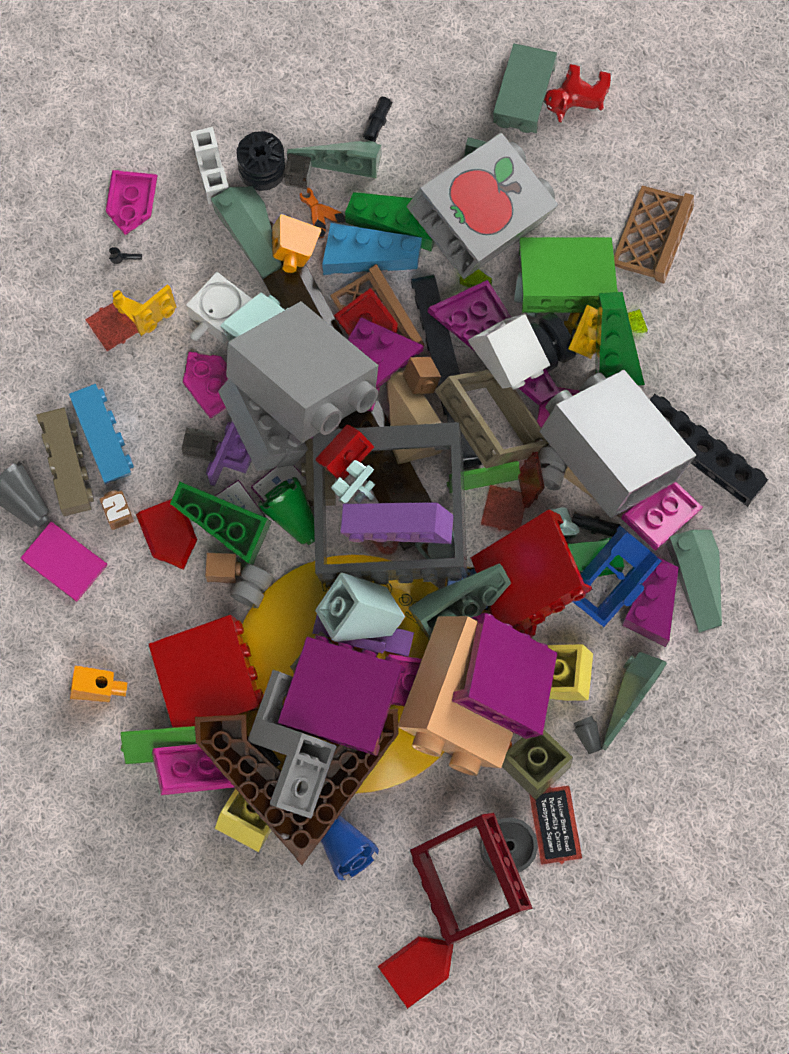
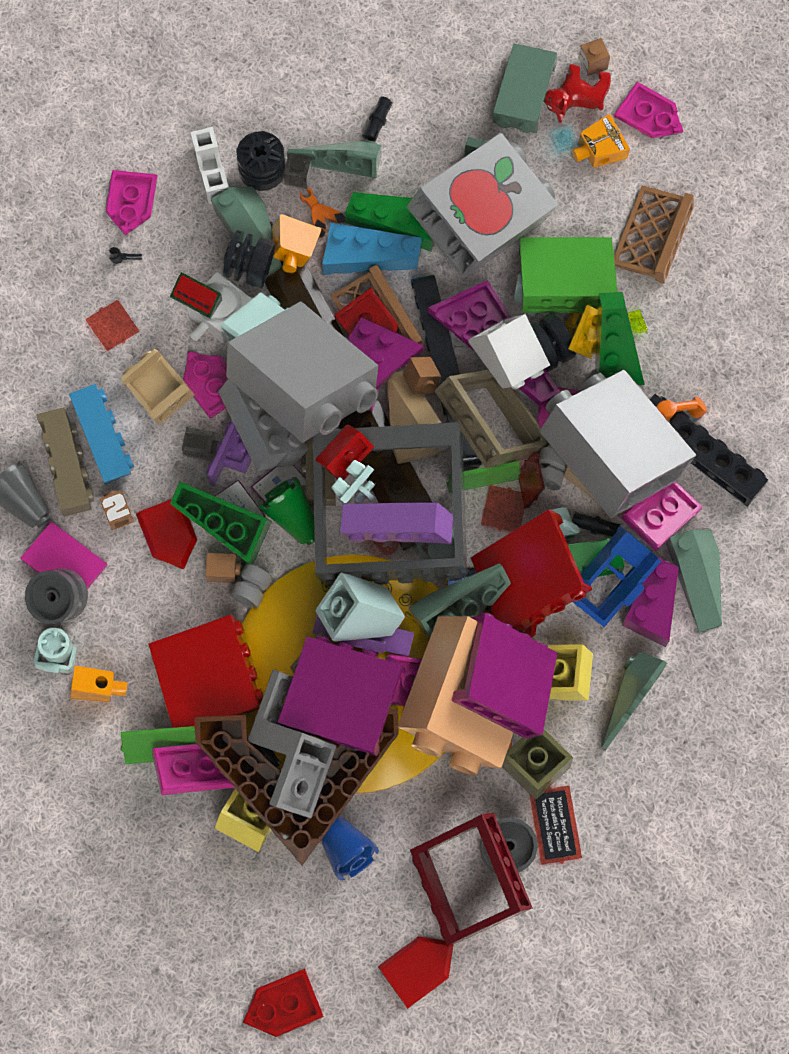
yellow plate [112,284,177,336] -> none
clear neon green tile [459,269,492,288] -> none
dark grey cone [574,716,602,754] -> none
none -> dark grey wheel [25,568,88,624]
none -> light aqua piece [33,628,77,674]
none -> tan panel [120,349,195,424]
none -> red slope [170,272,222,319]
none -> black wheel [223,230,276,289]
none -> red tile [242,969,324,1037]
none -> clear light blue plate [550,126,579,154]
none -> light orange torso [571,114,630,168]
none -> medium nougat brick [579,38,610,76]
none -> dark pink tile [614,81,683,138]
none -> orange bar [656,396,707,421]

